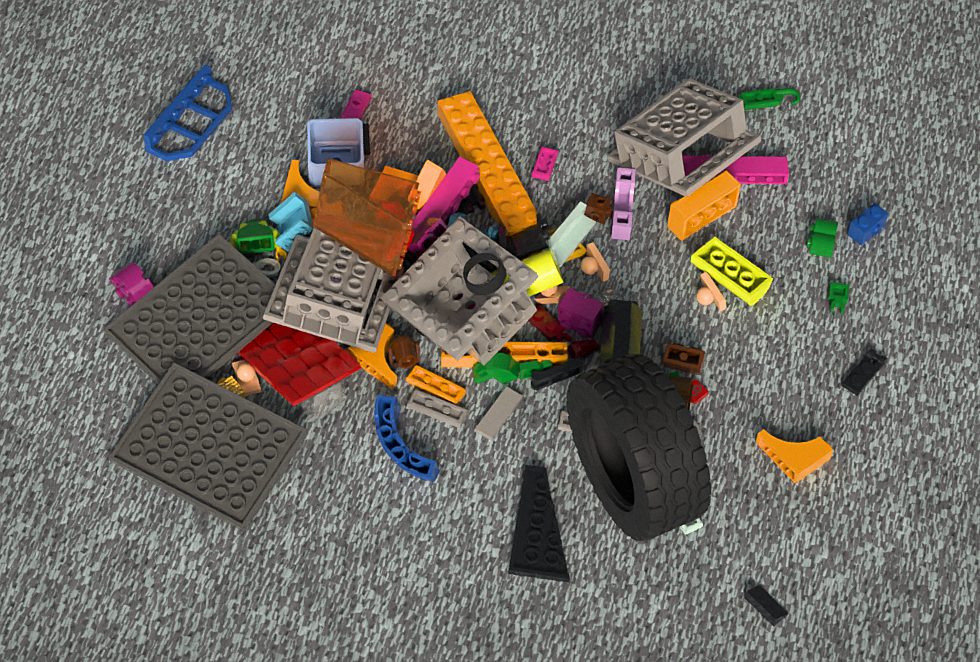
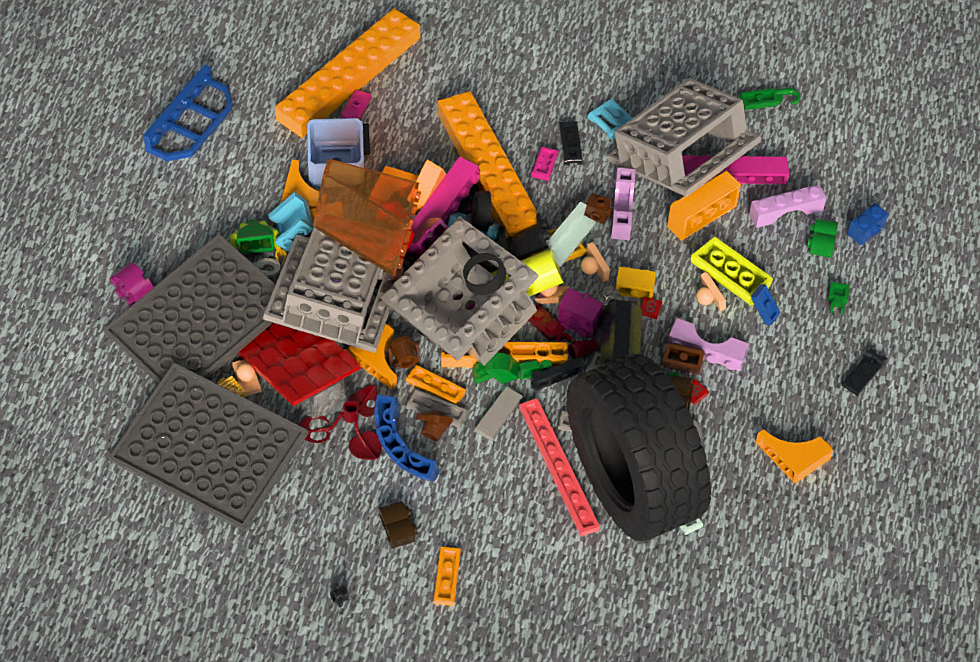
black wing [508,465,570,583] -> none
black slope [744,585,789,627] -> none
none -> light orange brick [275,8,420,138]
none -> dark red plant [297,385,382,460]
none -> black plate [330,583,349,607]
none -> dark brown brick [379,501,418,549]
none -> reddish brown piece [416,409,453,442]
none -> light orange tile [433,546,461,606]
none -> black tyre [472,191,492,232]
none -> coral plate [519,398,600,537]
none -> black plate [559,121,582,166]
none -> medium azure plate [587,99,633,140]
none -> yellow brick [615,267,656,299]
none -> red tile [641,296,663,319]
none -> lavender arch [668,318,749,371]
none -> lavender arch [749,184,826,228]
none -> blue plate [751,284,781,325]

